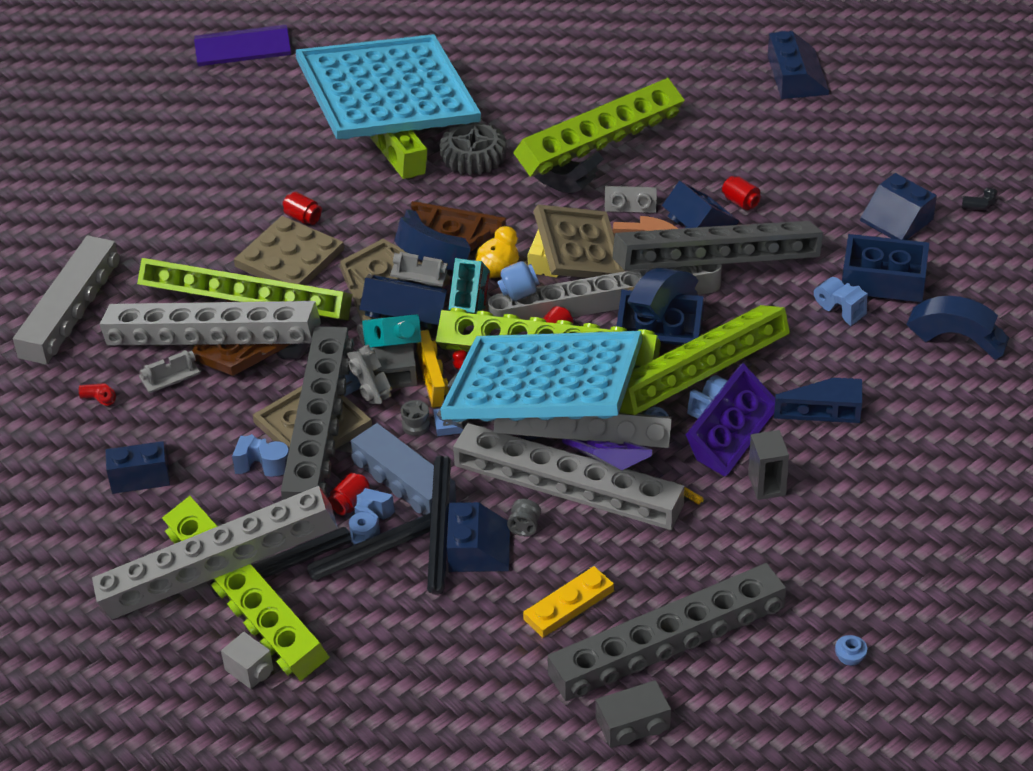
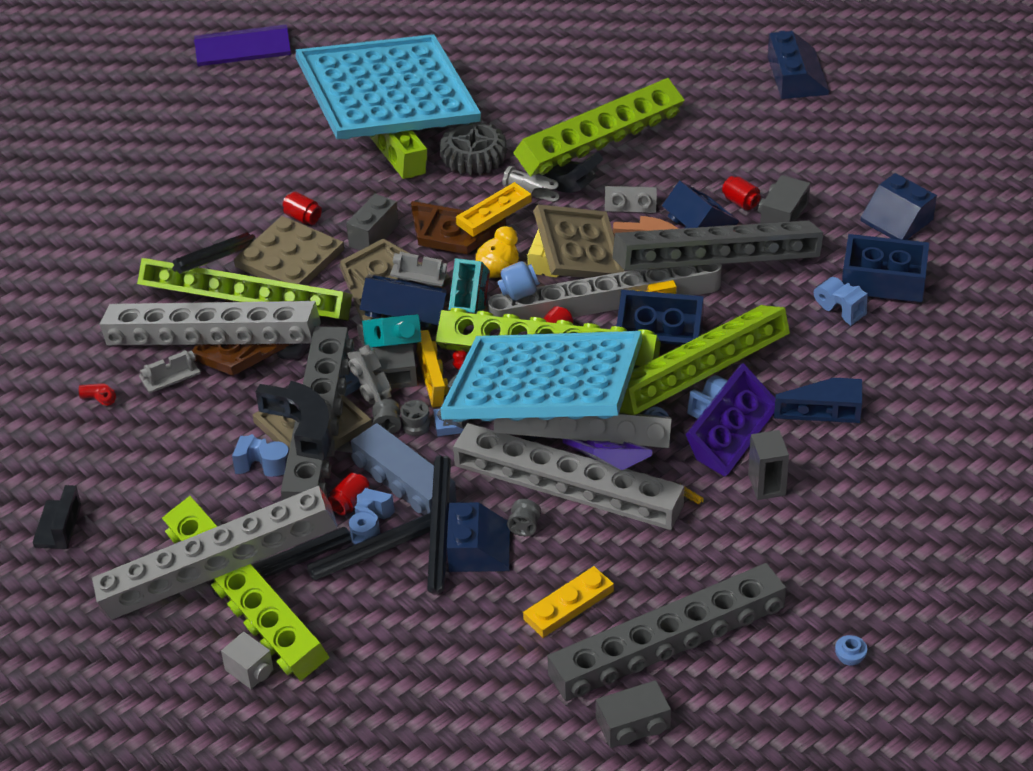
light grey brick [13,235,120,365] -> none
dark blue slope [105,441,170,494] -> none
dark blue arch [394,209,471,270] -> none
dark blue arch [627,268,705,320] -> none
dark blue arch [906,296,1009,360] -> none
black arm [962,188,998,210] -> none
none -> black panel [32,485,81,549]
none -> black axle [172,232,255,274]
none -> black arch [255,381,332,460]
none -> dark grey piece [346,194,399,251]
none -> dark grey wheel [372,399,401,434]
none -> yellow plate [456,182,532,237]
none -> light grey piece [502,166,560,202]
none -> dark grey piece [758,175,810,224]

